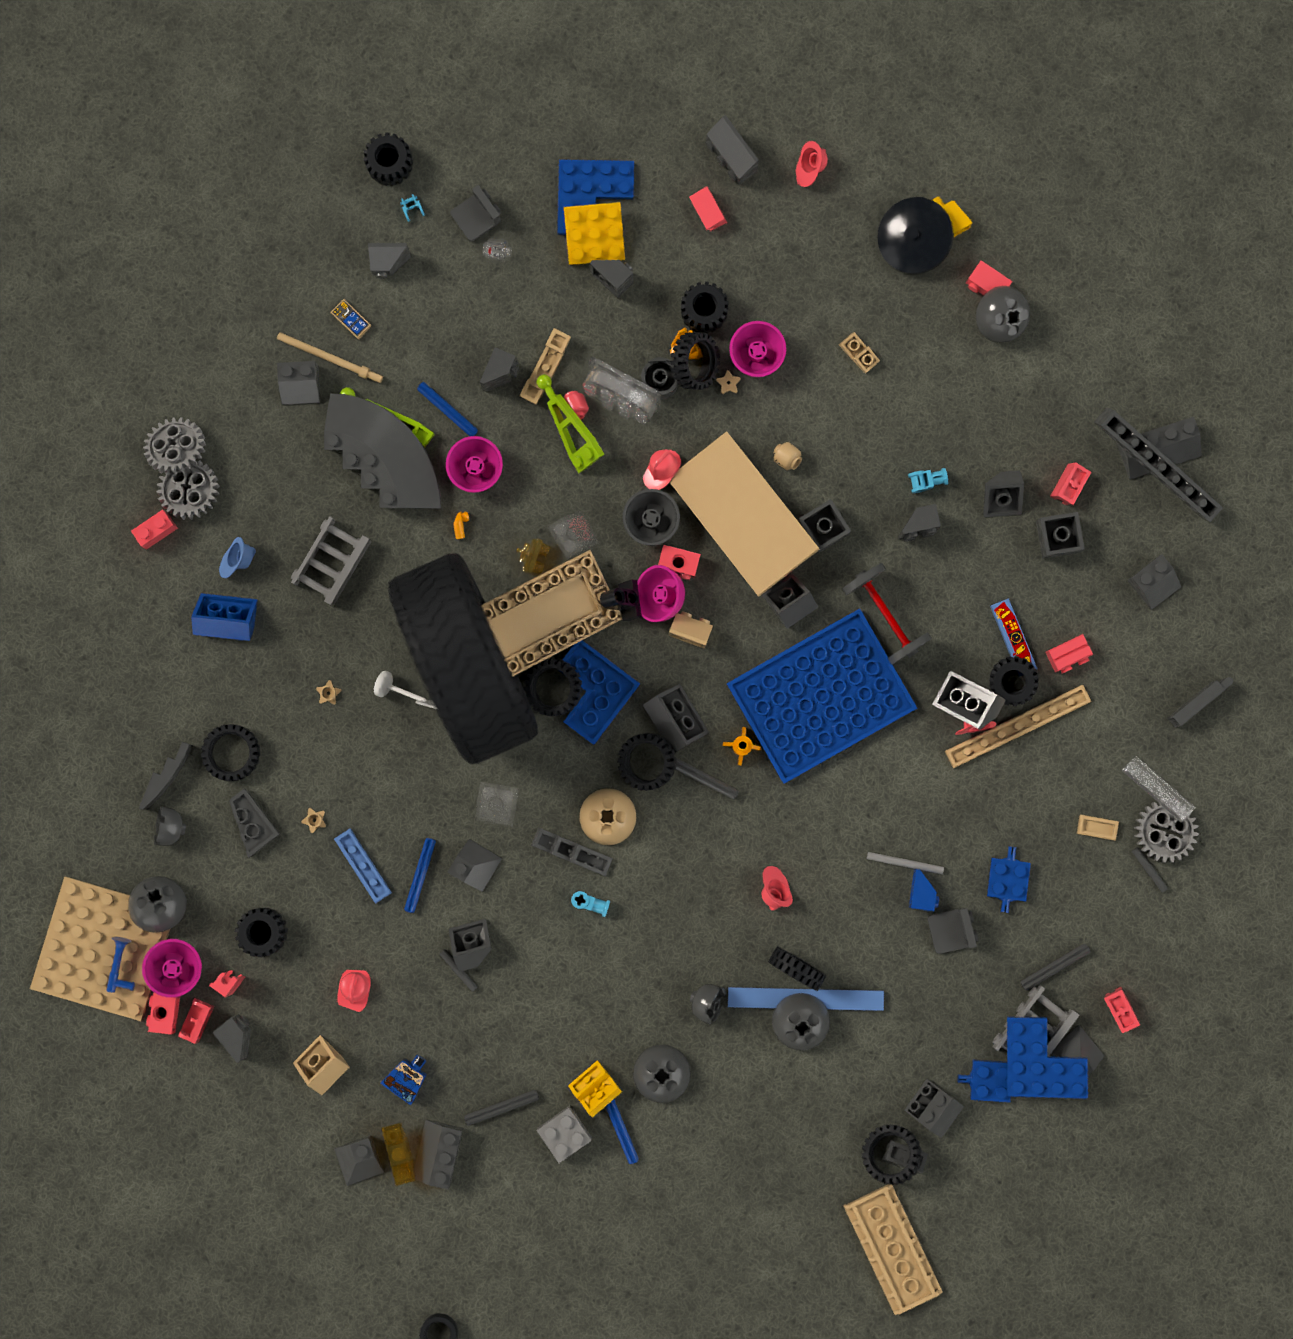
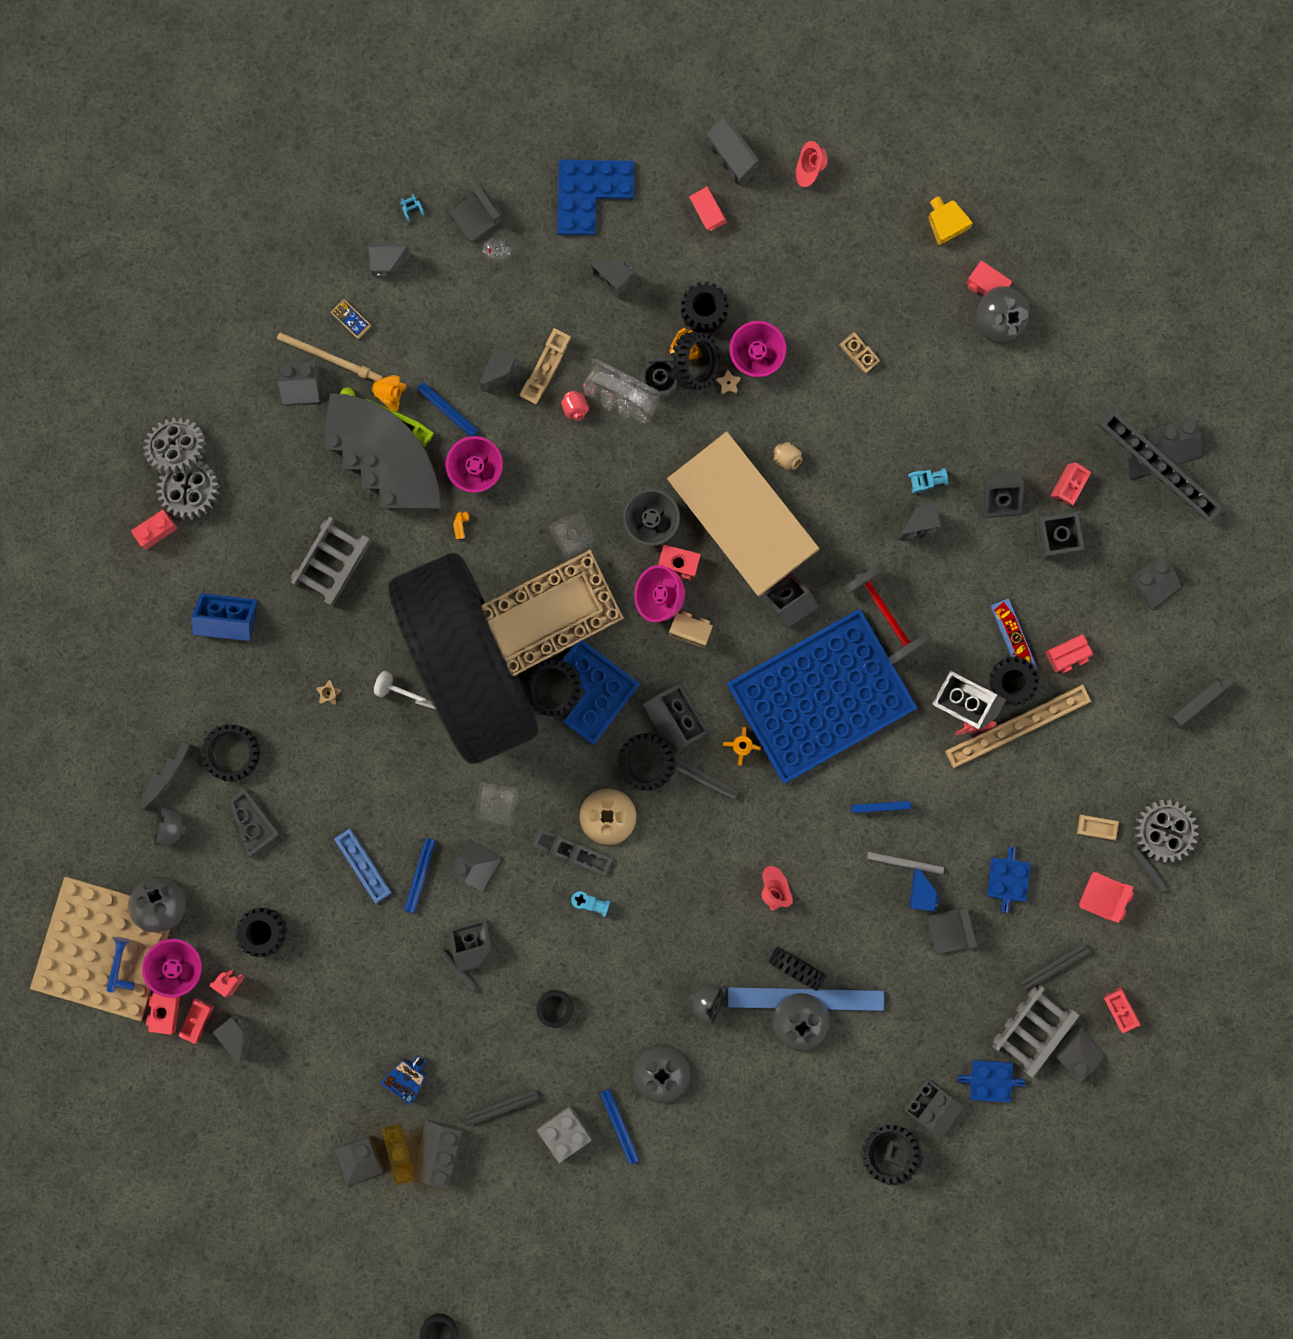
medium blue piece [219,537,256,578] -> none
tan slope [293,1035,349,1095] -> none
tan plate [301,808,326,833] -> none
coral piece [337,970,371,1012] -> none
black tyre [363,133,413,186] -> none
clear yellow hips [516,538,550,573] -> none
lime plate [537,374,605,473] -> none
yellow plate [564,202,625,265] -> none
yellow slope [568,1060,622,1118] -> none
black tile [600,579,642,622] -> none
coral piece [643,449,681,490] -> none
dark grey brick [798,499,851,554] -> none
tan ladder [843,1185,942,1315] -> none
black dish [877,197,954,274] -> none
blue plate [1007,1016,1088,1099] -> none
clear tile [1122,756,1196,823] -> none
none -> light orange brick [372,375,407,411]
none -> black tyre [536,990,574,1028]
none -> blue tile [851,801,911,813]
none -> coral bracket [1079,872,1134,923]

